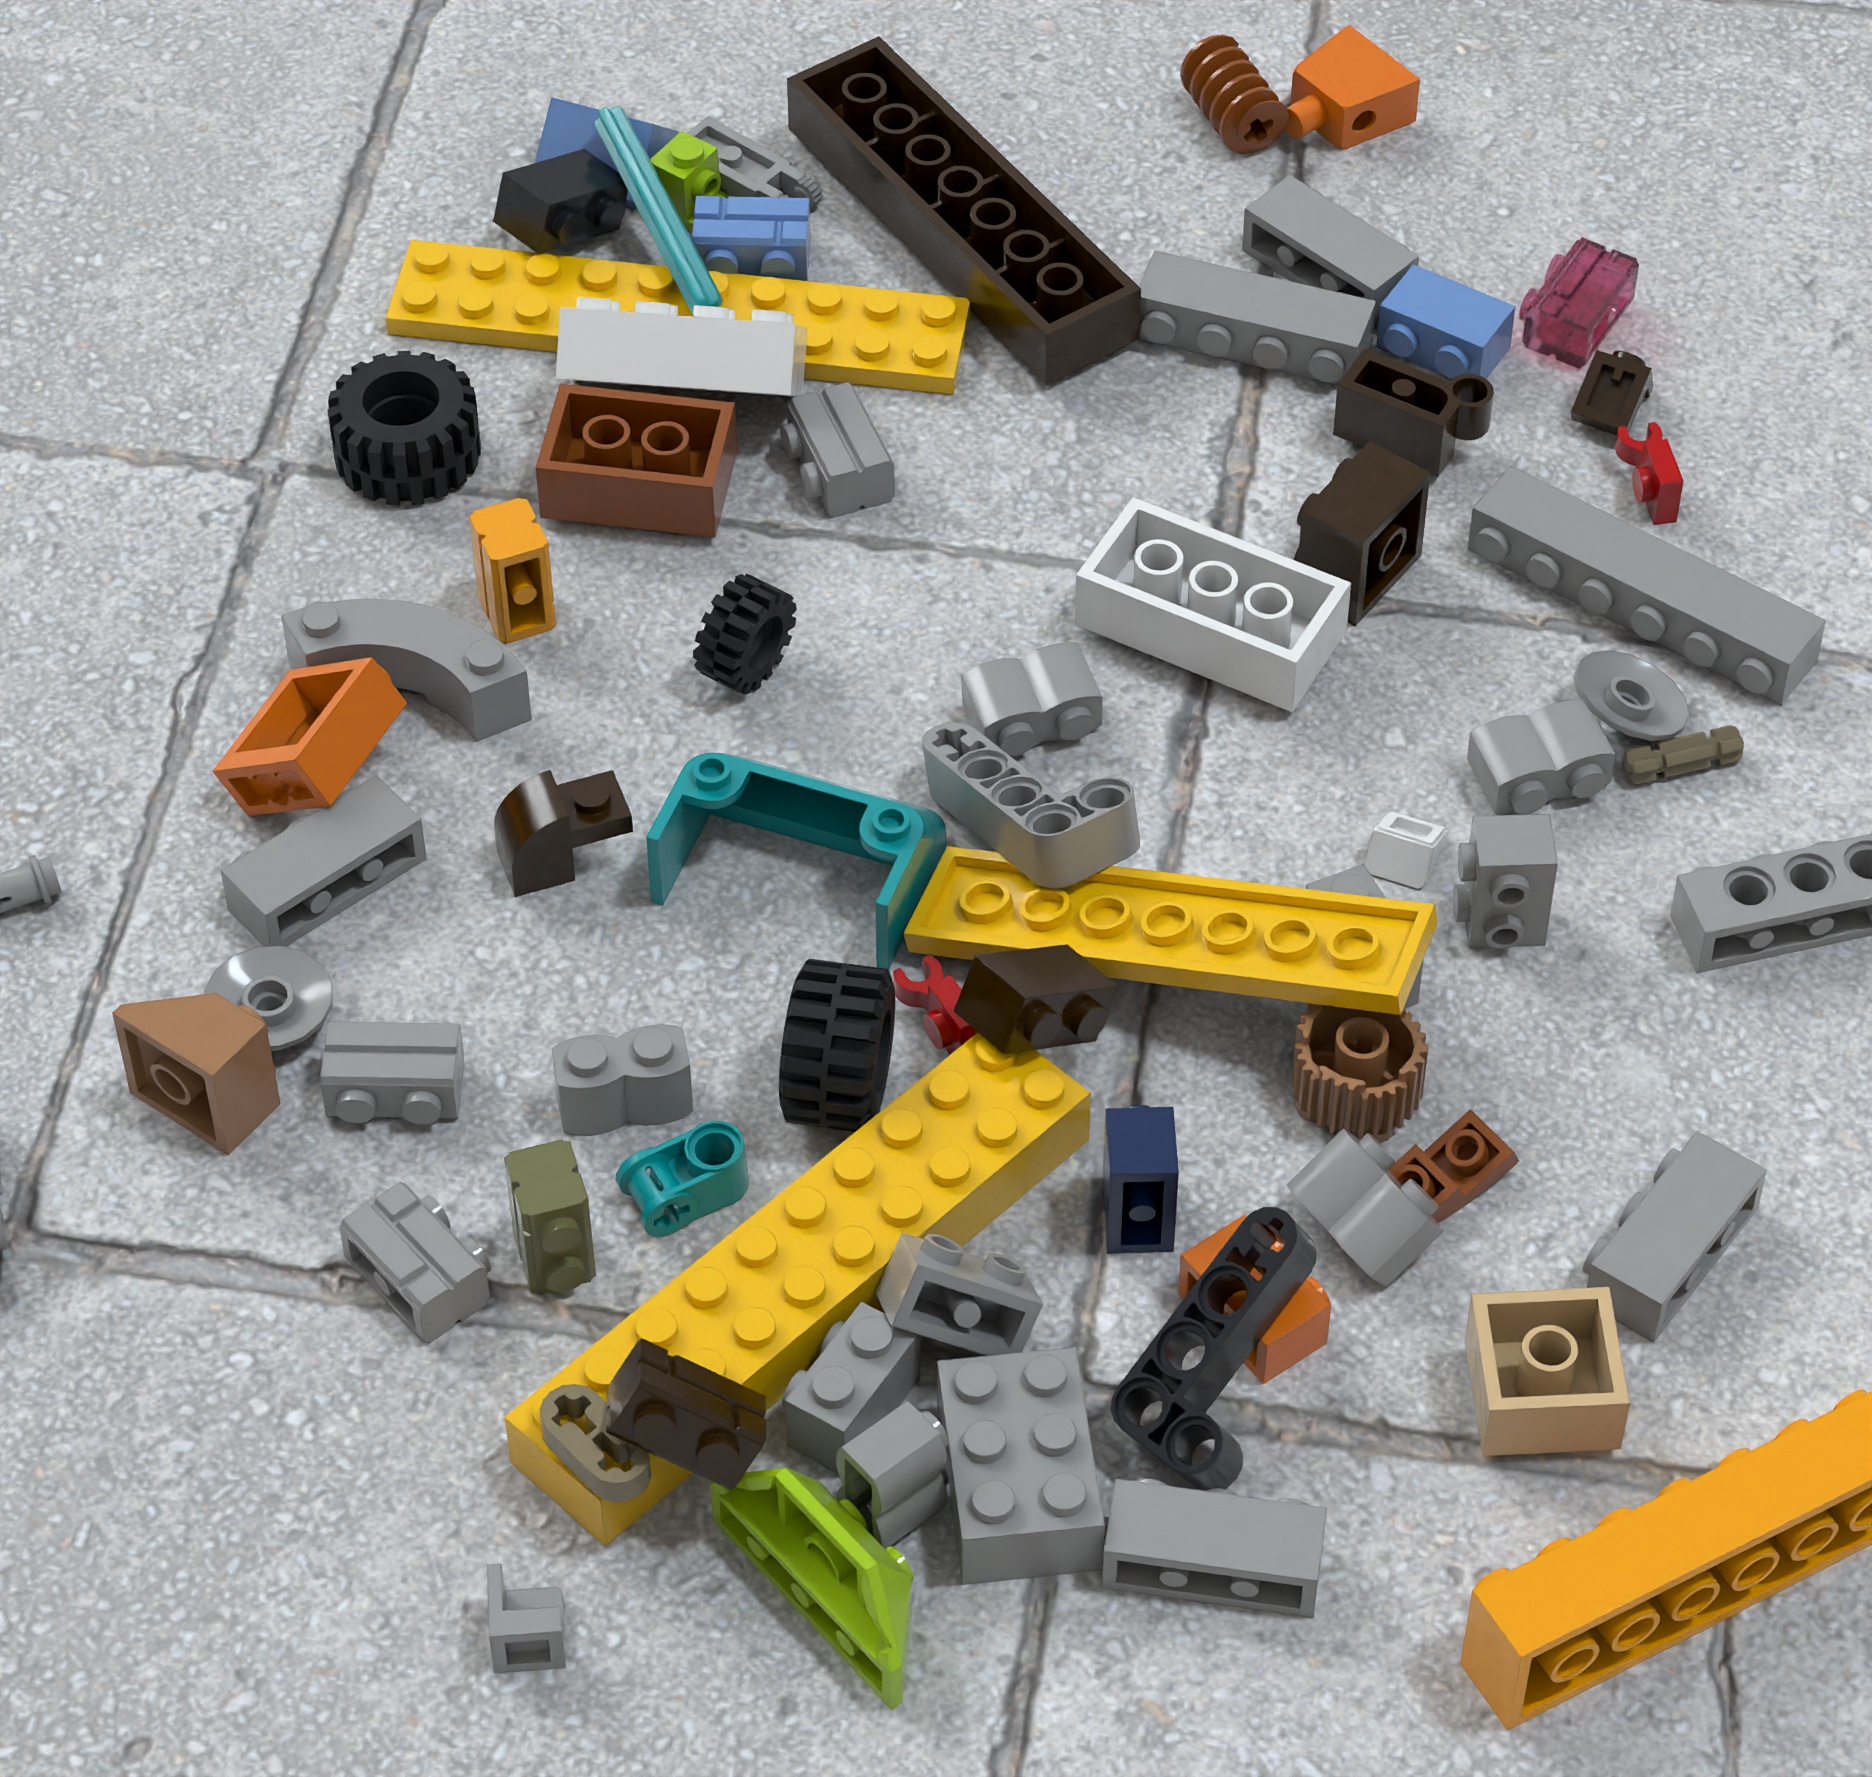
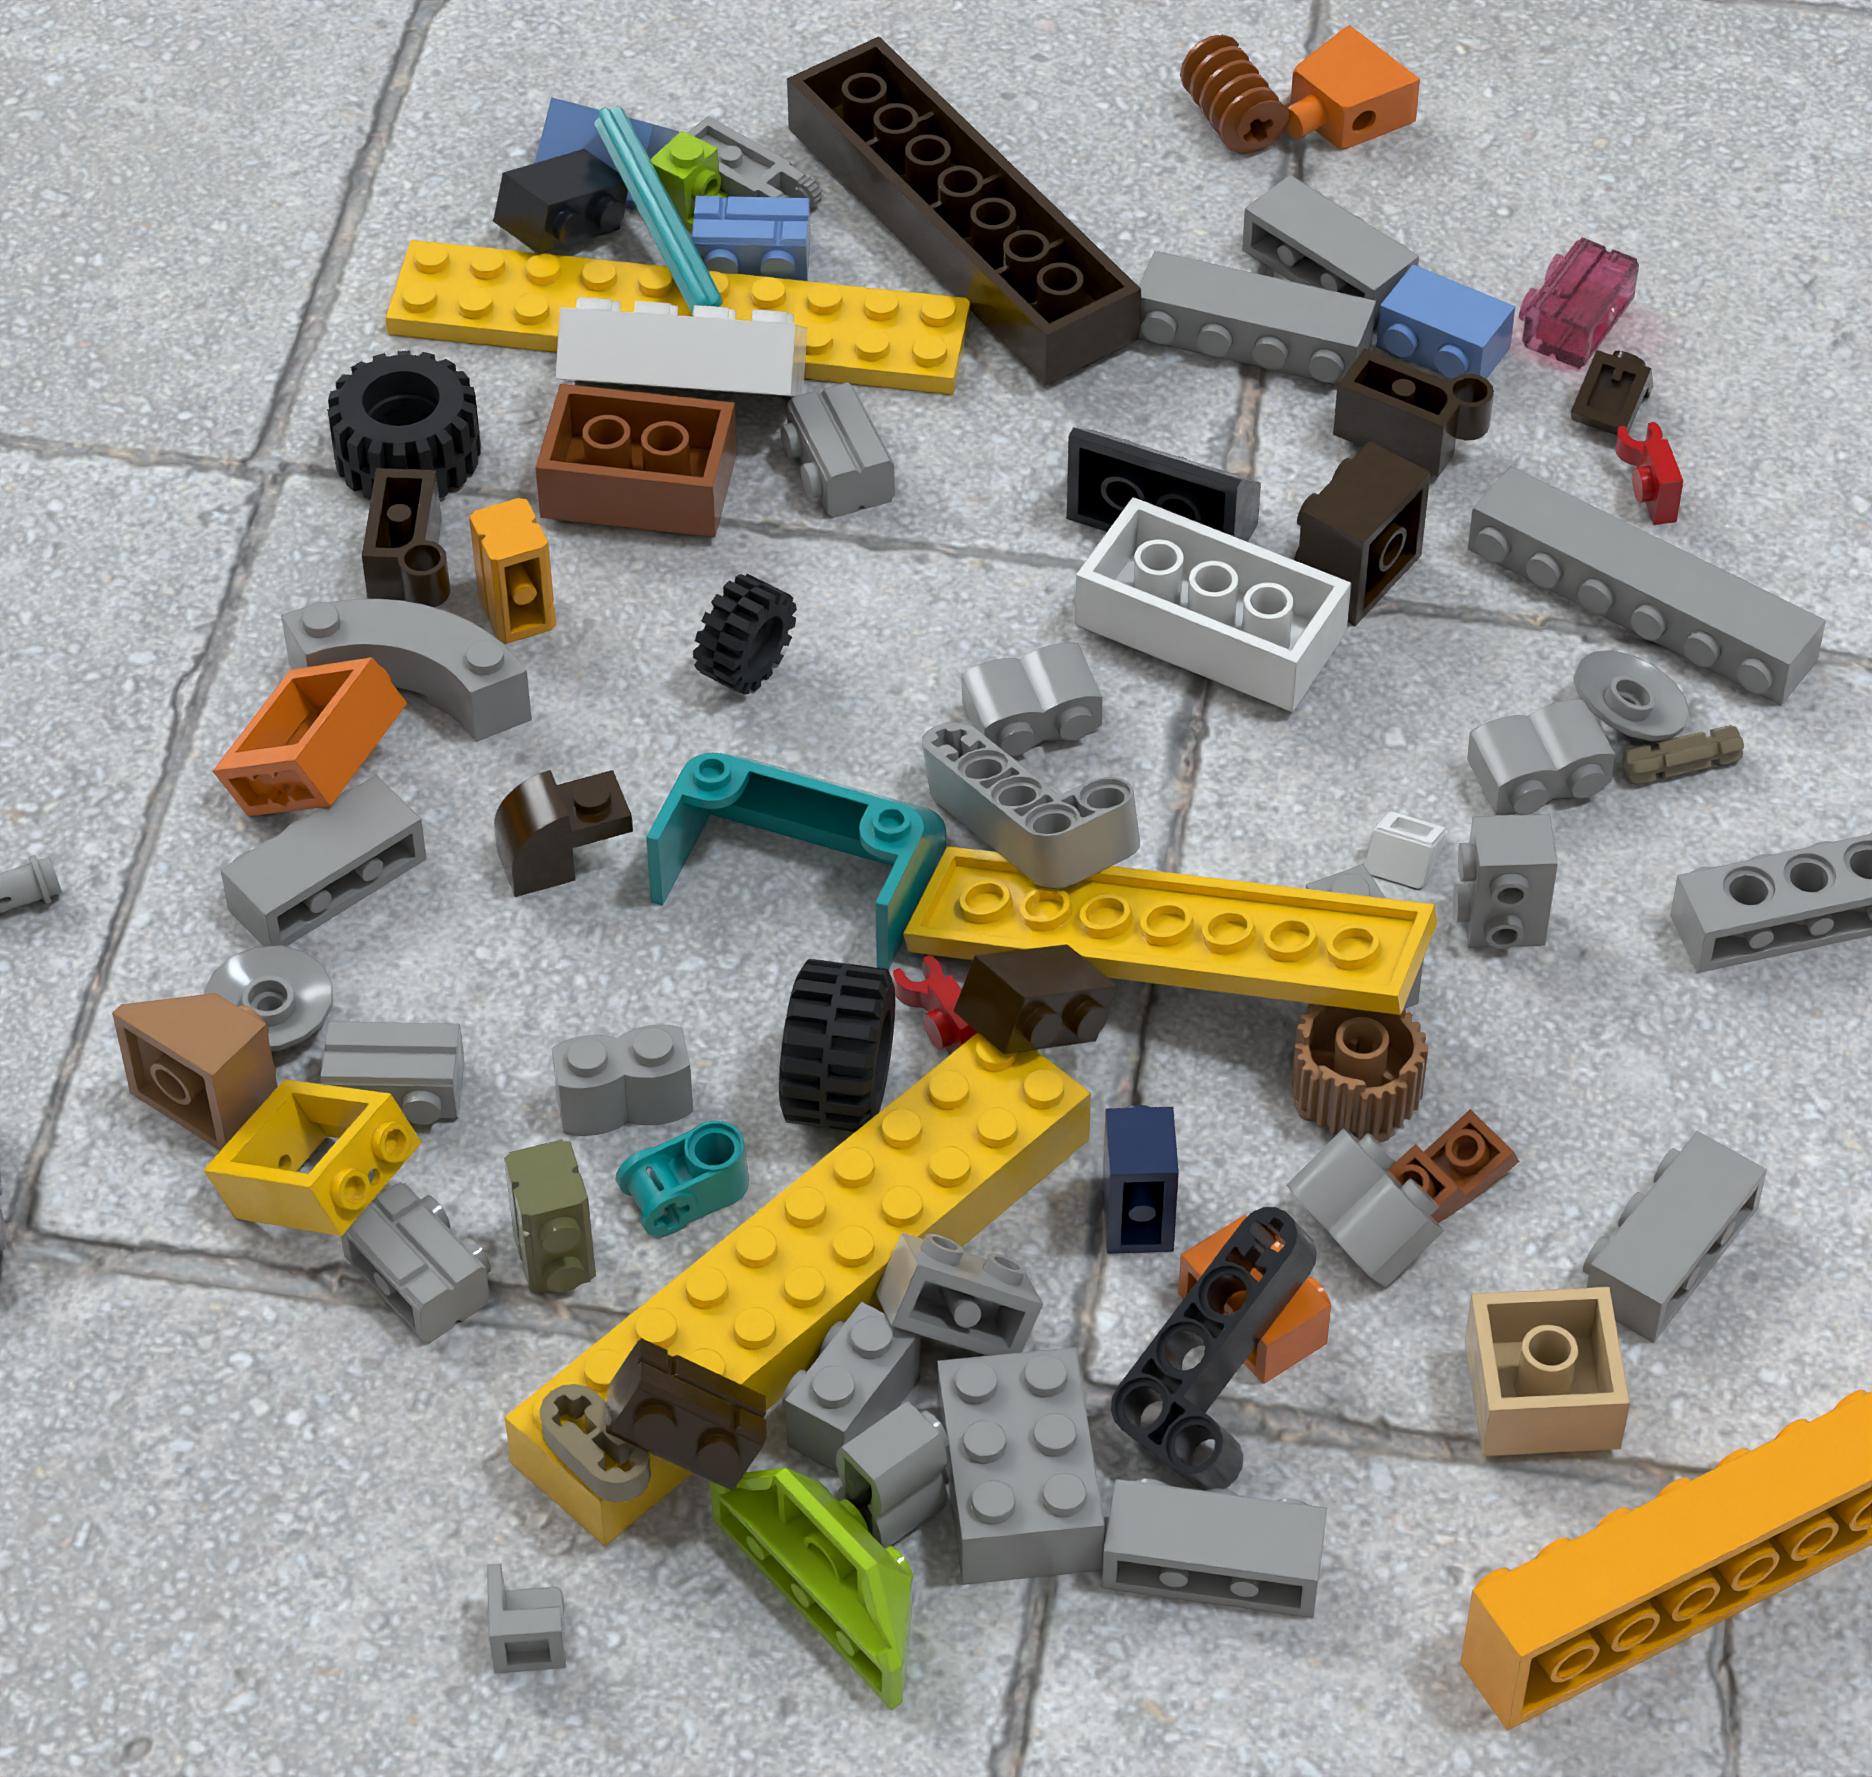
none -> yellow window [203,1079,422,1237]
none -> dark brown hinge [362,468,451,608]
none -> black slope [1066,427,1261,542]

